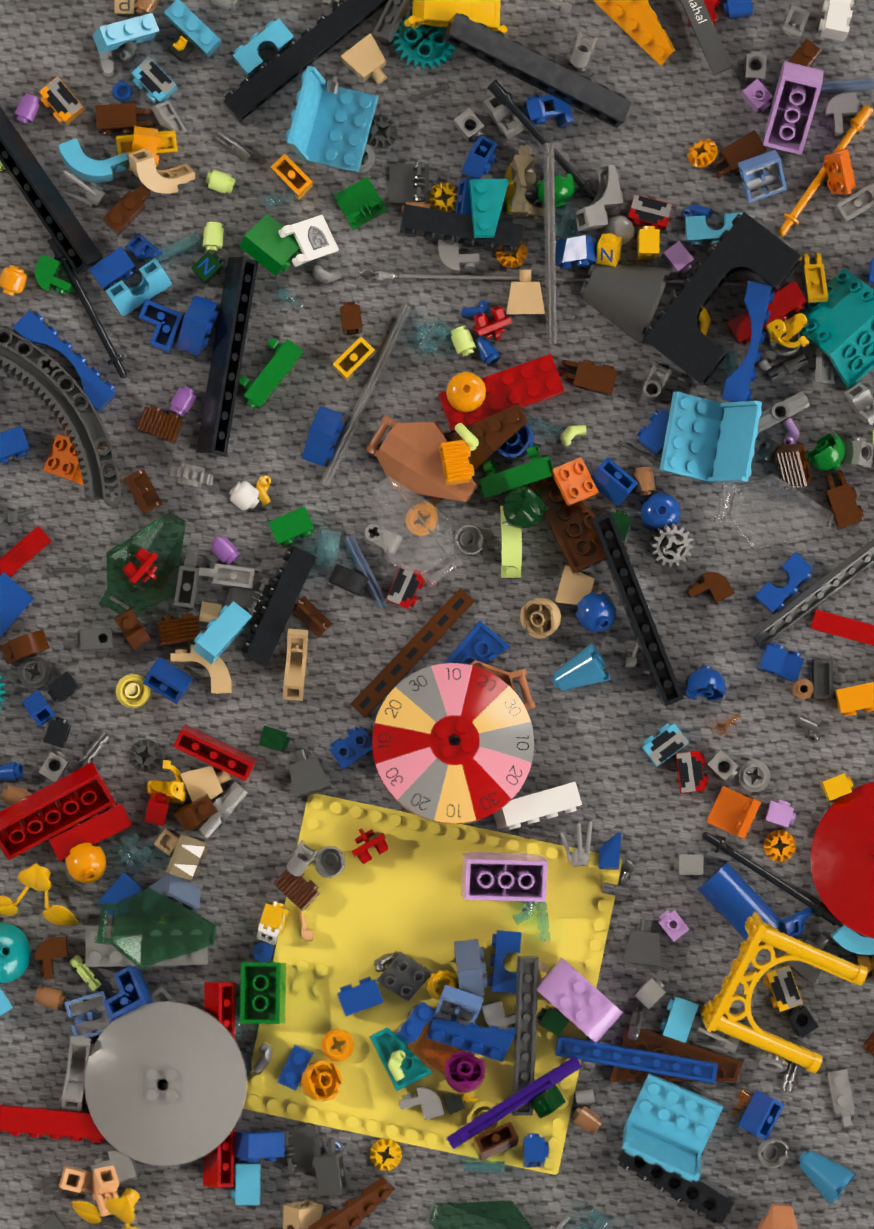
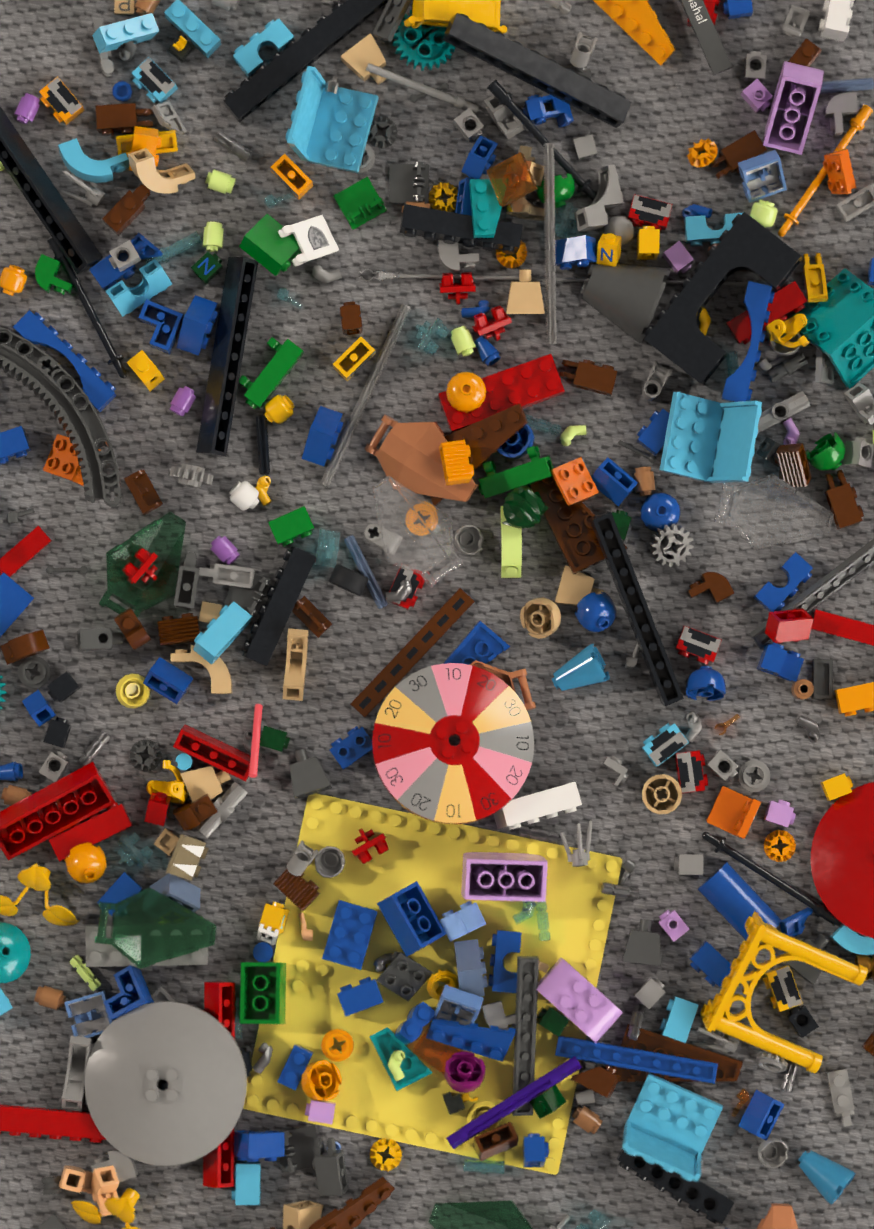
reddish brown brick [35,936,69,980] -> none
reddish brown brick [137,405,183,444] -> none
light grey brick [399,1086,444,1120] -> none
yellowish green arm [455,423,479,451] -> none
blue tile [598,832,621,870] -> none
none -> light grey brick [108,240,141,272]
none -> yellow torso [126,350,165,391]
none -> medium azure piece [175,753,194,771]
none -> flat silver arm [243,730,265,759]
none -> coral bar [249,704,263,778]
none -> black axle [256,415,270,475]
none -> yellow head [264,394,295,424]
none -> lavender brick [305,1099,336,1124]
none -> blue brick [322,900,378,970]
none -> light grey bar [366,63,479,113]
none -> blue brick [377,881,446,957]
none -> flat silver arm [386,580,412,602]
none -> red hips [439,272,476,305]
none -> light blue brick [440,901,486,942]
none -> clear orange tile [486,152,537,207]
none -> tan tile [521,161,545,186]
none -> reddish brown slope [571,1065,621,1098]
none -> light grey tile [573,134,597,159]
none -> light grey bracket [603,756,629,787]
none -> tan cylinder [642,774,682,815]
none -> brick [675,625,722,665]
none -> light grey arm [685,712,702,743]
none -> blue brick [689,941,731,987]
none -> yellowish green head [750,199,778,228]
none -> brick [765,609,814,644]

